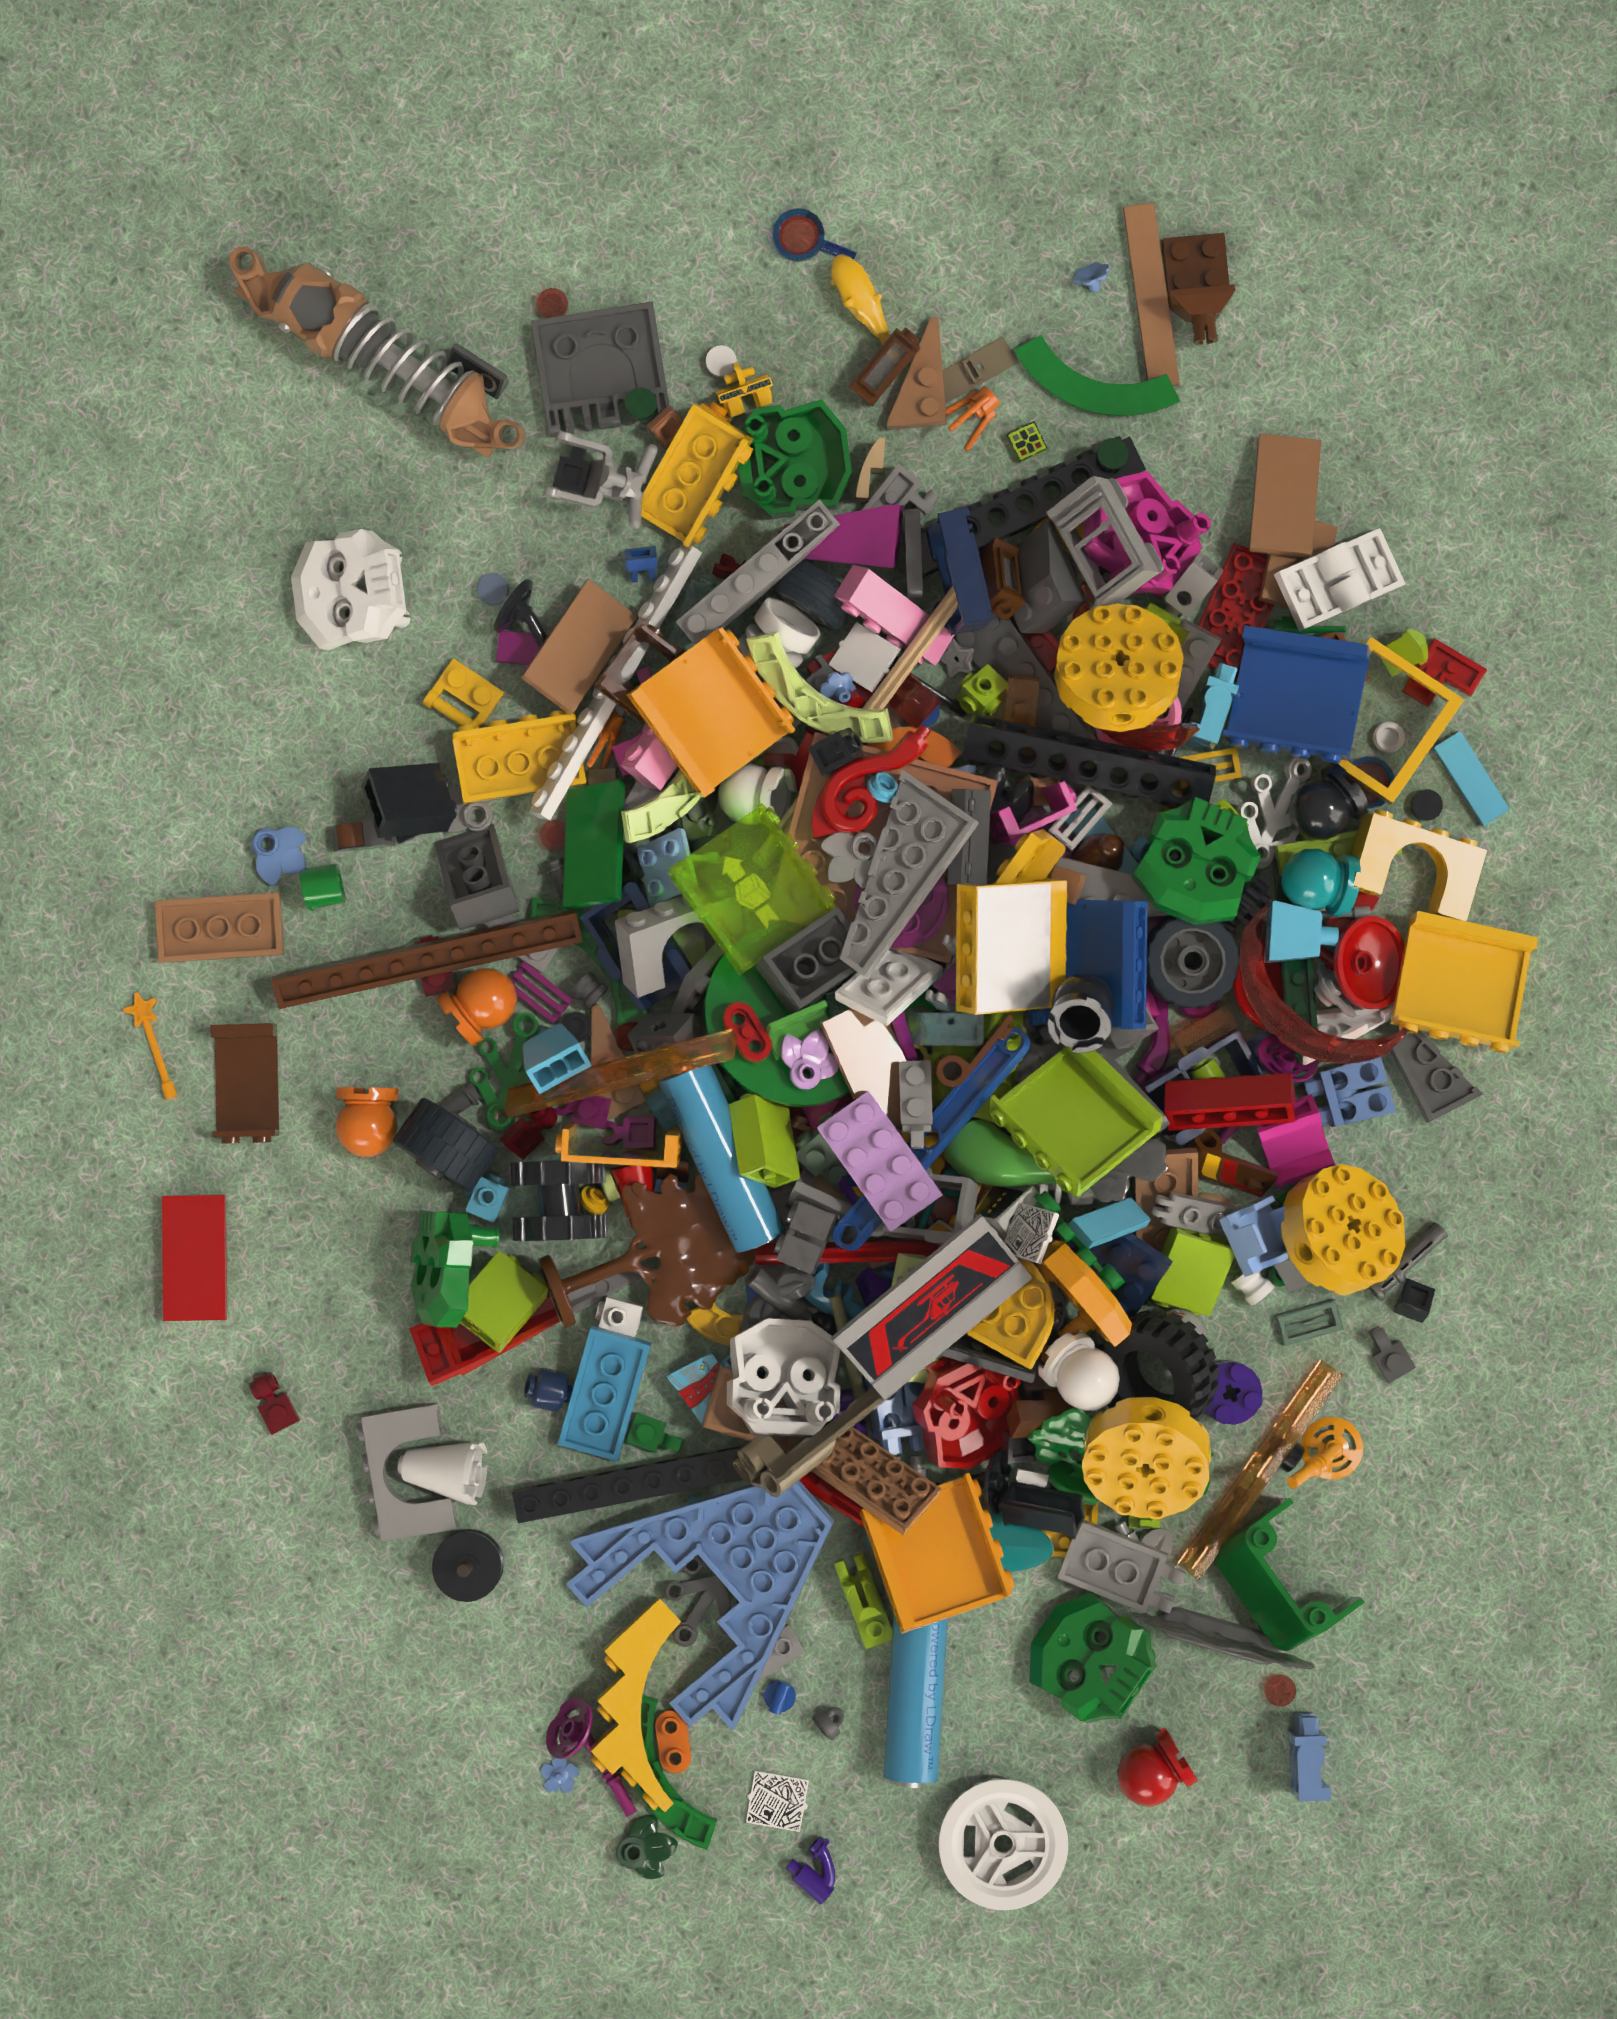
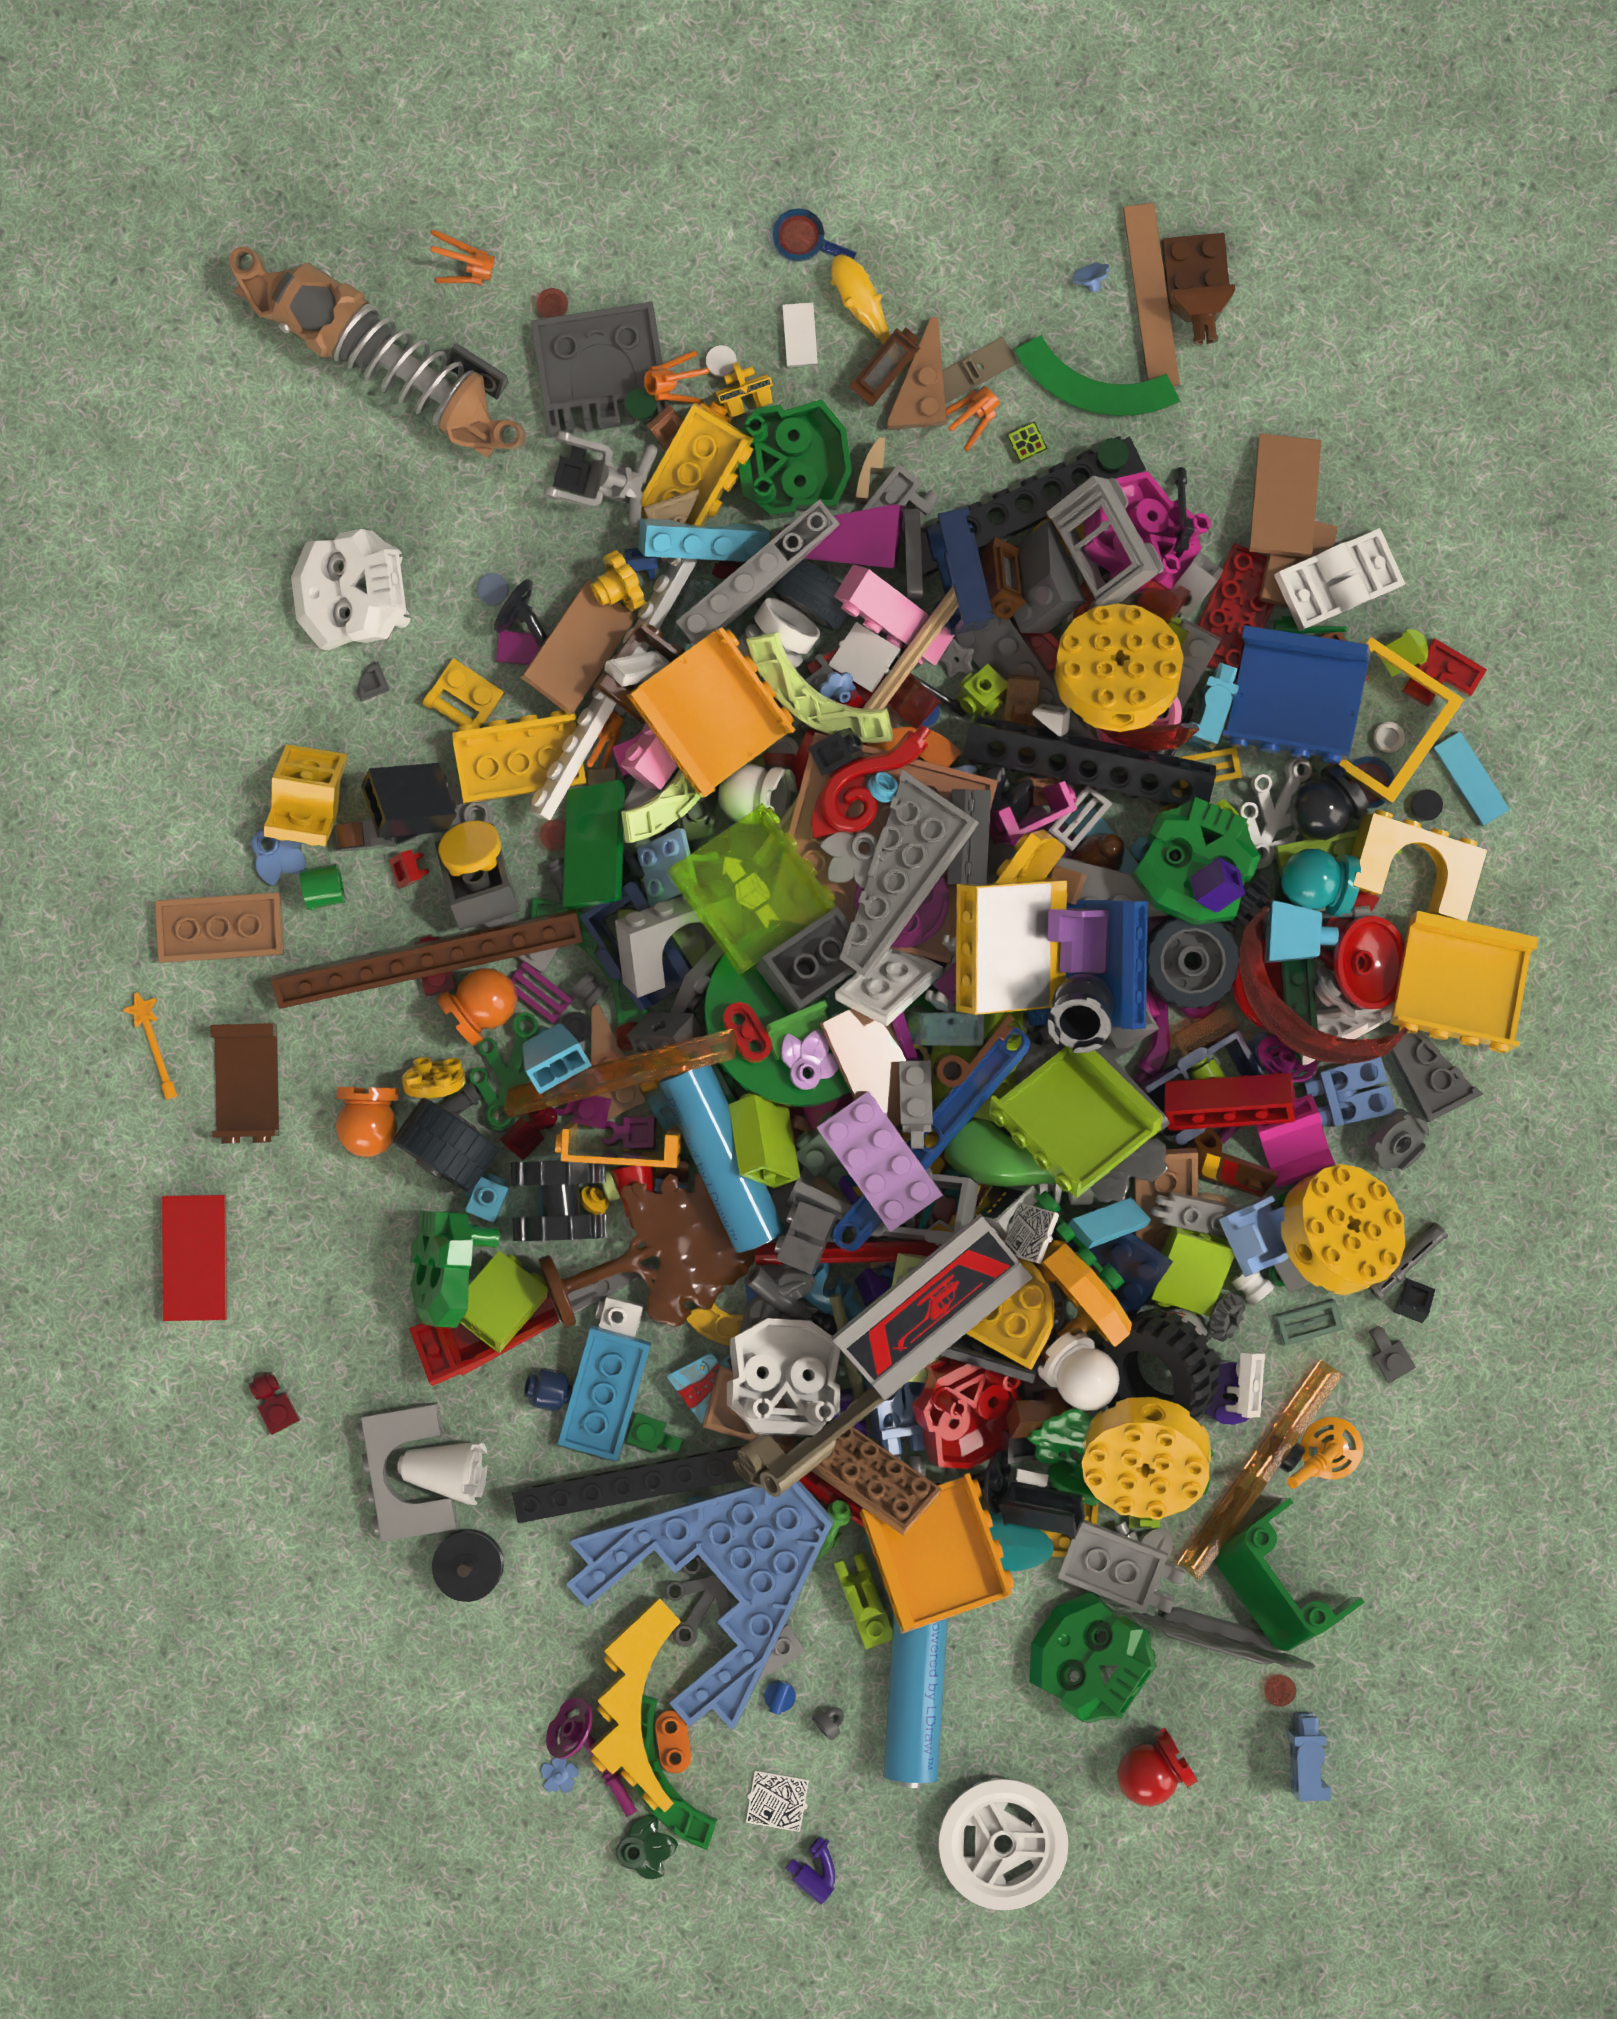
none -> yellow bracket [264,744,347,846]
none -> dark grey tile [358,661,390,702]
none -> red tile [389,849,429,889]
none -> yellow tile [402,1057,465,1099]
none -> orange plant [430,230,495,285]
none -> yellow tile [438,820,501,876]
none -> yellow plant [591,550,645,612]
none -> white tile [604,650,670,687]
none -> medium azure arch [638,518,769,562]
none -> orange plant [644,351,710,404]
none -> tan tile [644,489,700,562]
none -> white tile [782,303,818,368]
none -> bright green hinge [816,1500,852,1561]
none -> white slope [1032,704,1071,737]
none -> medium lavender panel [1047,908,1110,973]
none -> clear red panel [1136,579,1191,624]
none -> black piece [1173,467,1195,553]
none -> dark purple panel [1191,857,1245,913]
none -> dark grey gear [1209,1293,1246,1342]
none -> white plate [1226,1353,1265,1418]
none -> dark grey plate [1368,1109,1429,1171]

